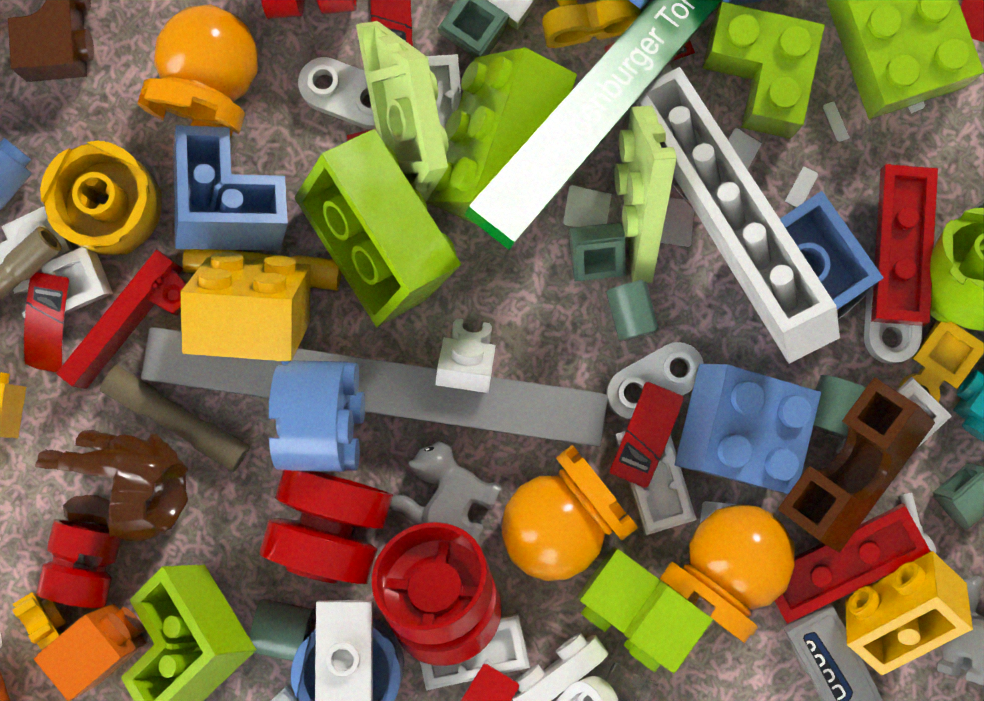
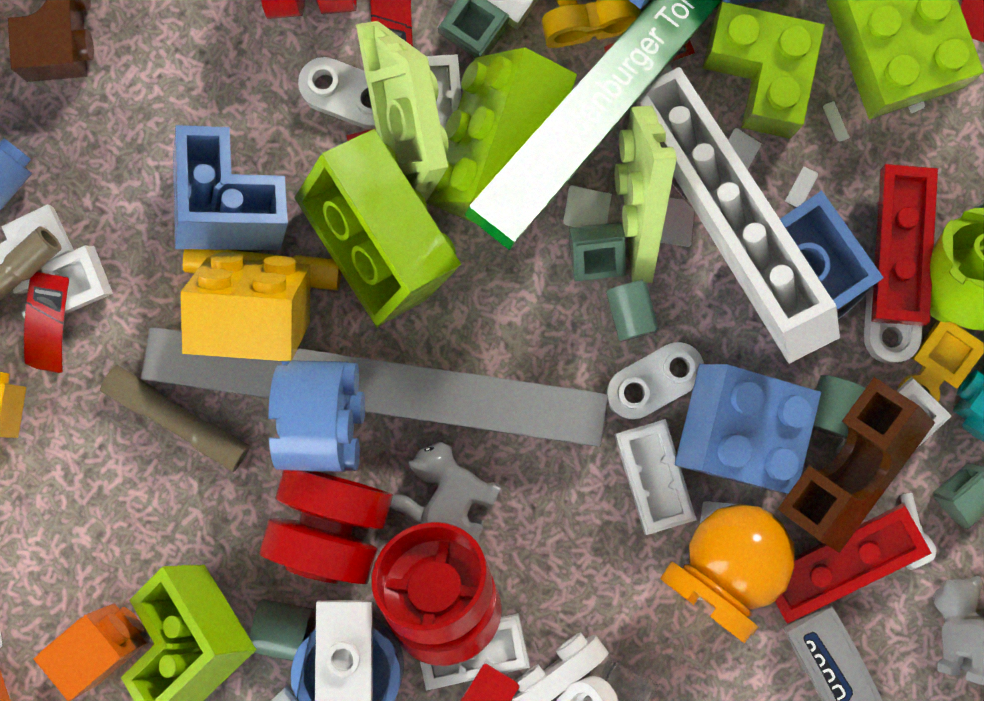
yellow plate [12,592,67,650] -> none
reddish brown piece [35,430,188,541] -> none
red wheel [36,519,121,608] -> none
yellow brick [40,140,162,255] -> none
red hinge [56,249,187,389] -> none
light orange tile [137,4,259,137] -> none
white plate [435,318,496,393] -> none
light orange tile [501,445,638,581] -> none
lime brick [577,546,713,674] -> none
red sticker [610,382,684,488] -> none
yellow brick [845,551,973,675] -> none

